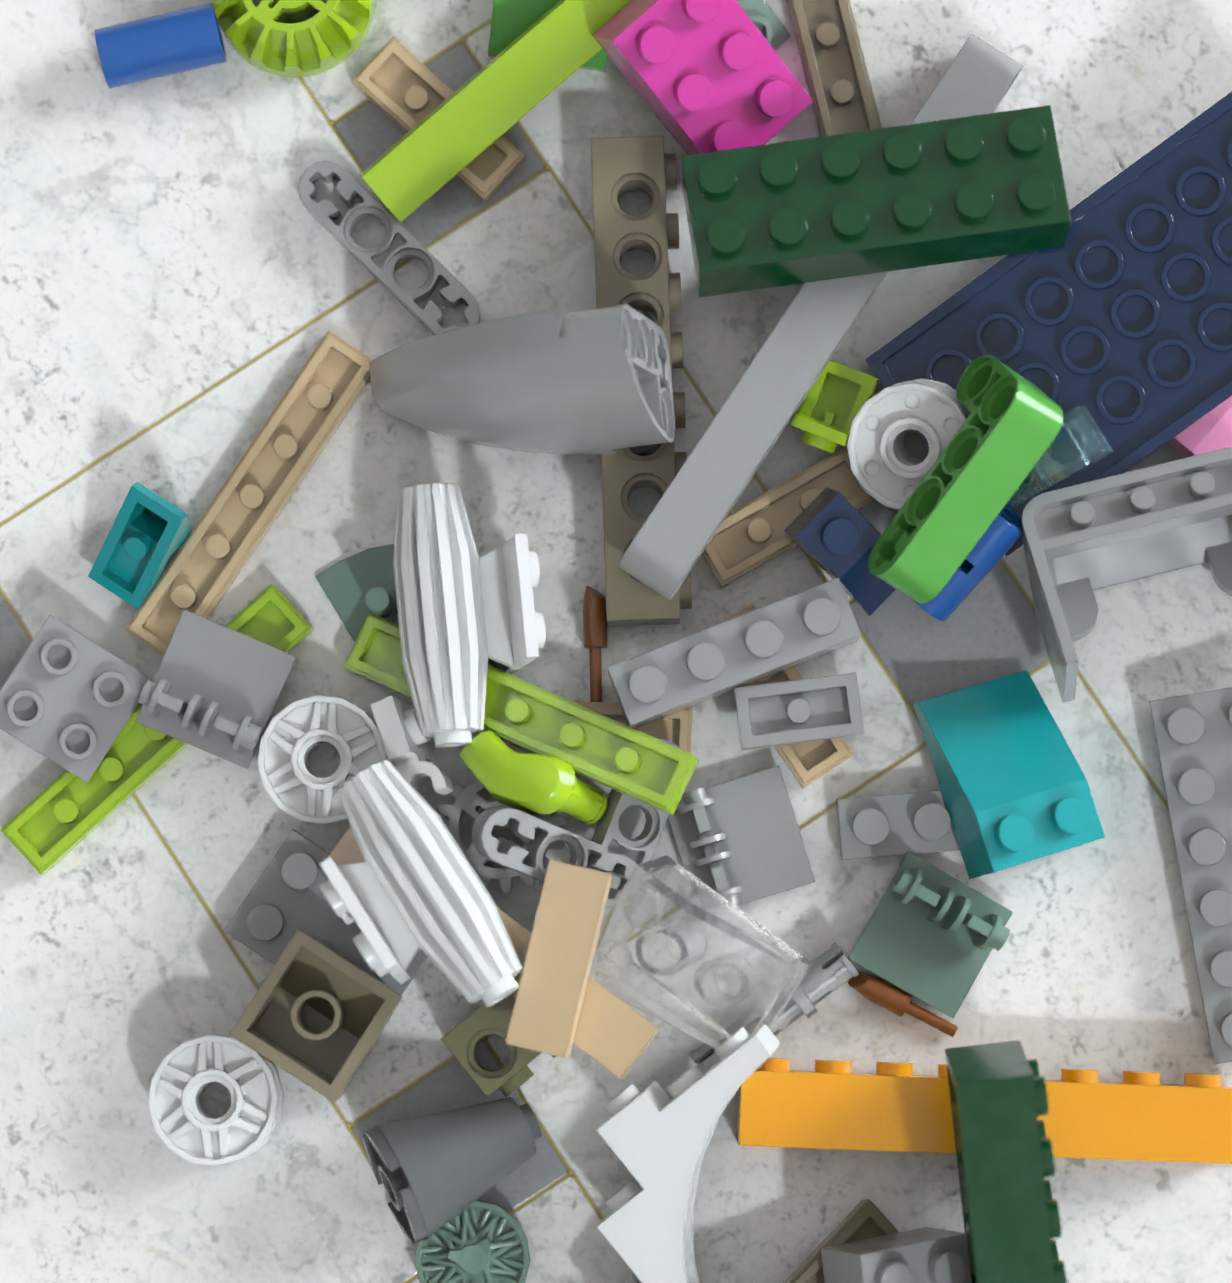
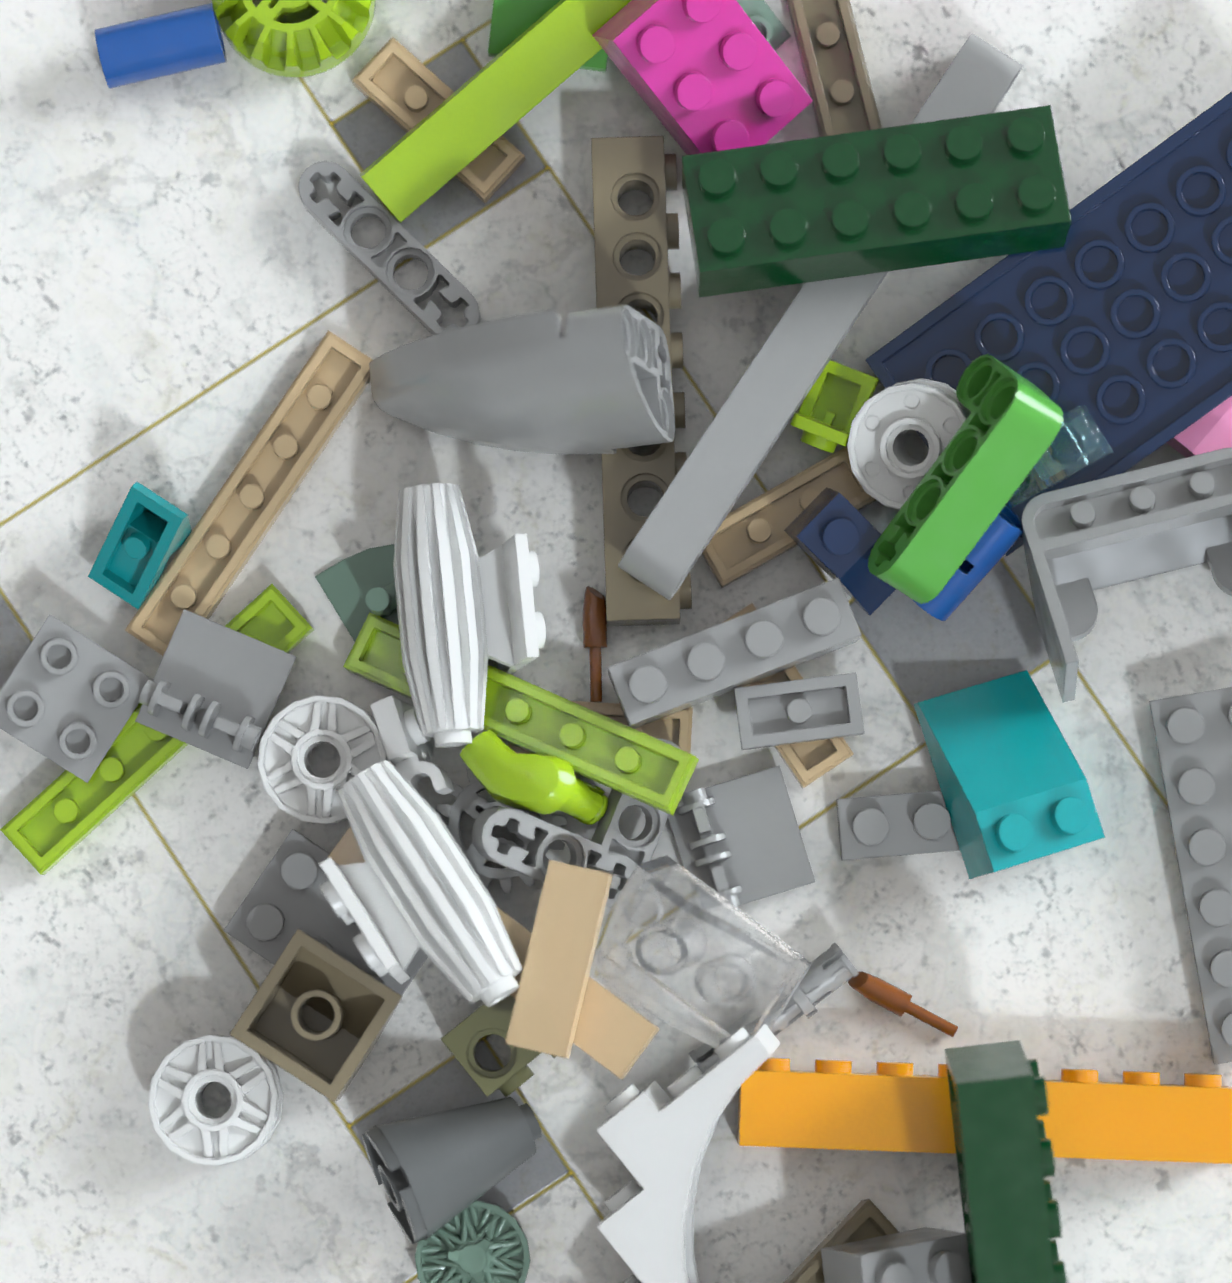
sand green hinge [848,851,1013,1019] -> none

